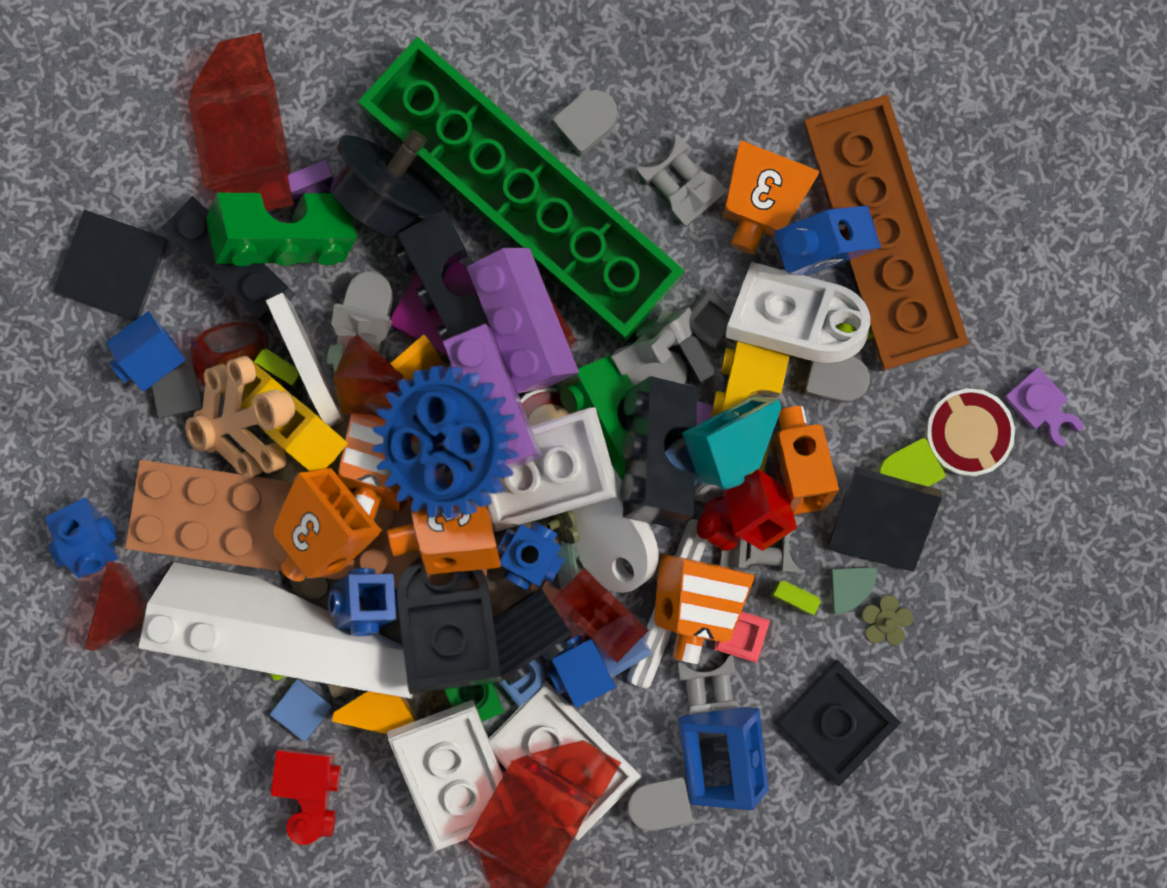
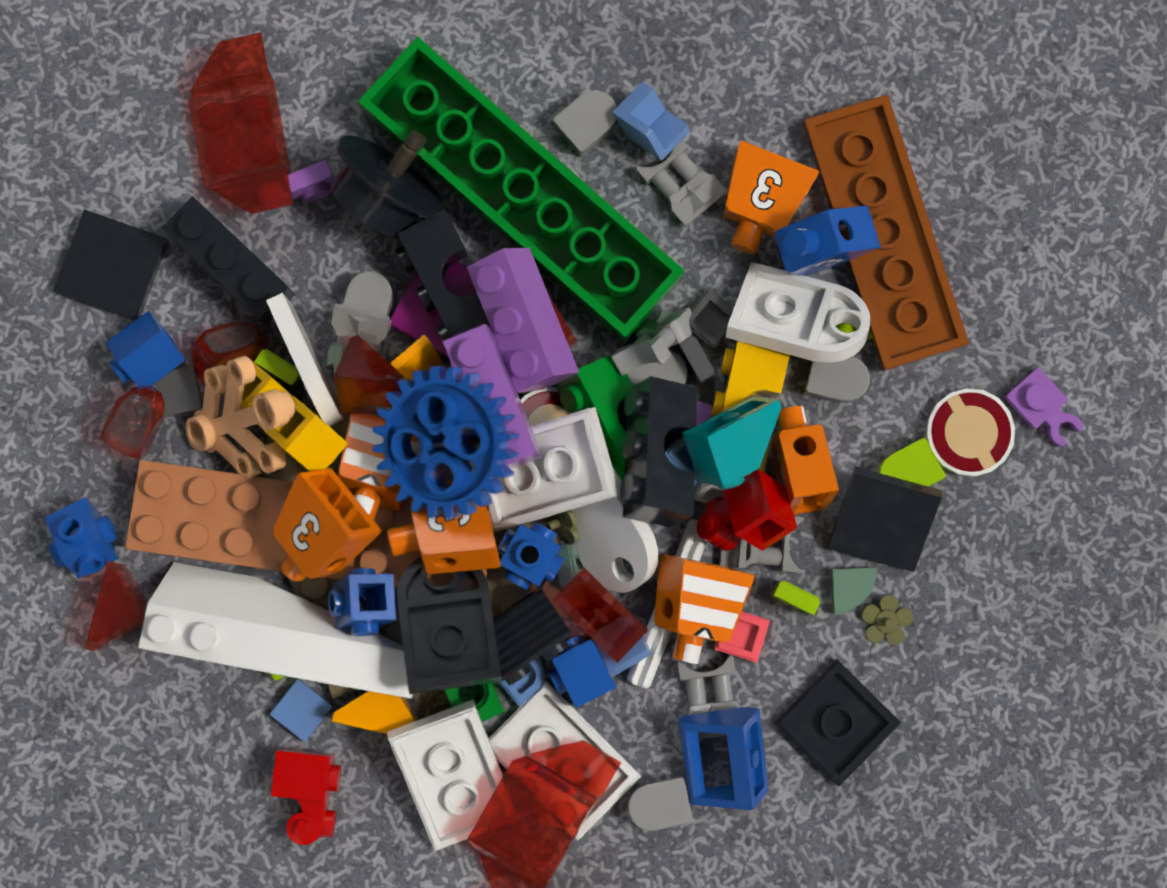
green arch [206,193,357,266] -> none
none -> rock [100,385,165,460]
none -> medium blue panel [612,81,690,161]

